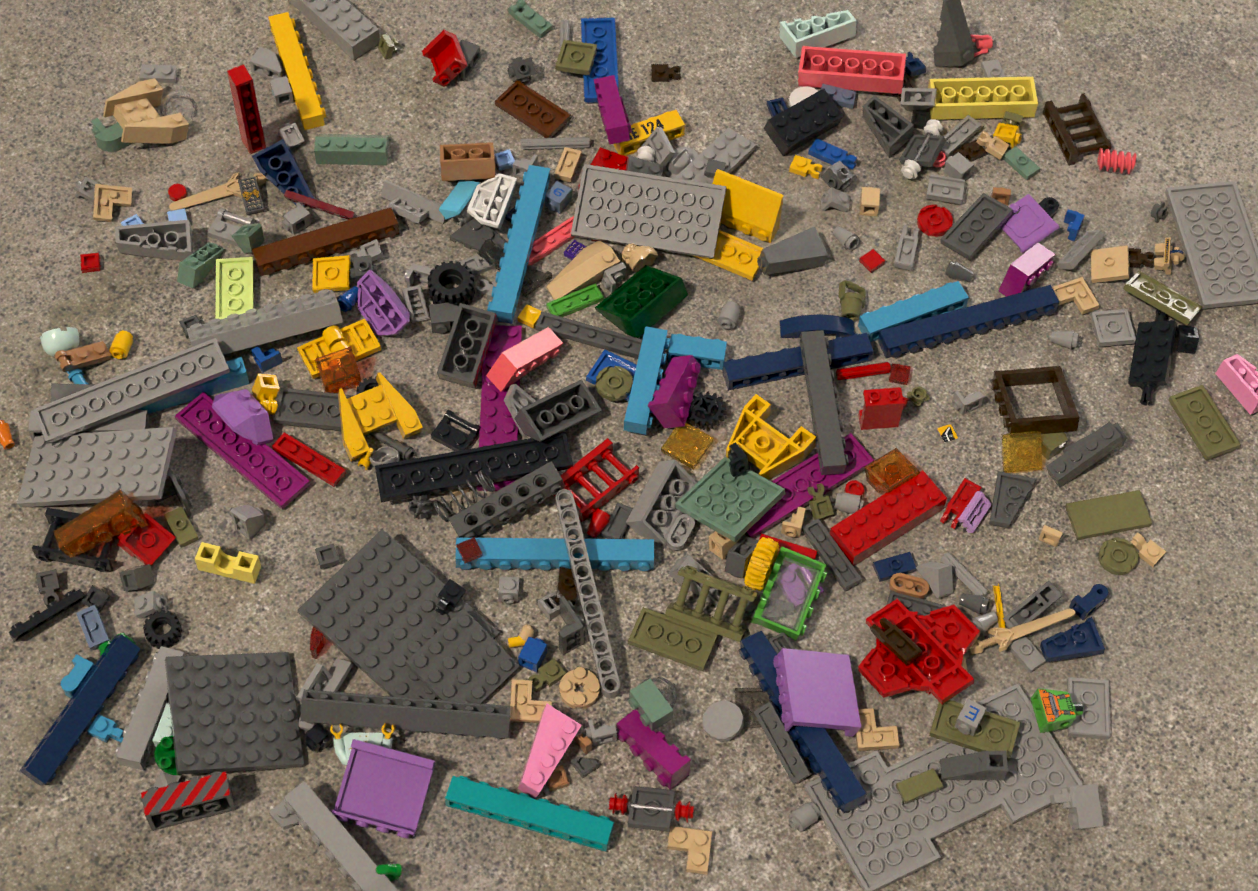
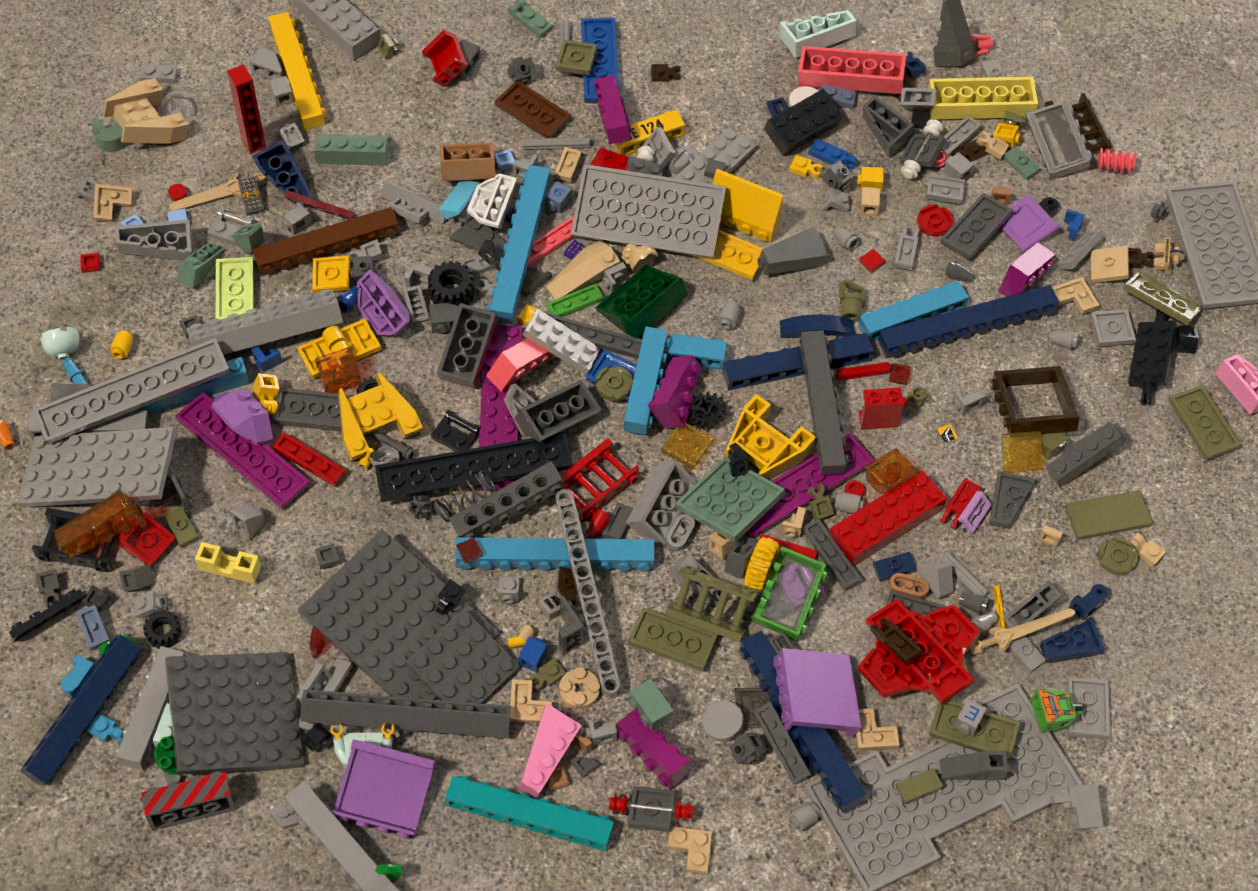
medium nougat plate [54,341,111,372] -> none
none -> light grey plate [522,308,601,375]
none -> dark grey brick [729,733,767,765]
none -> yellow brick [857,167,883,193]
none -> window [1025,99,1092,180]

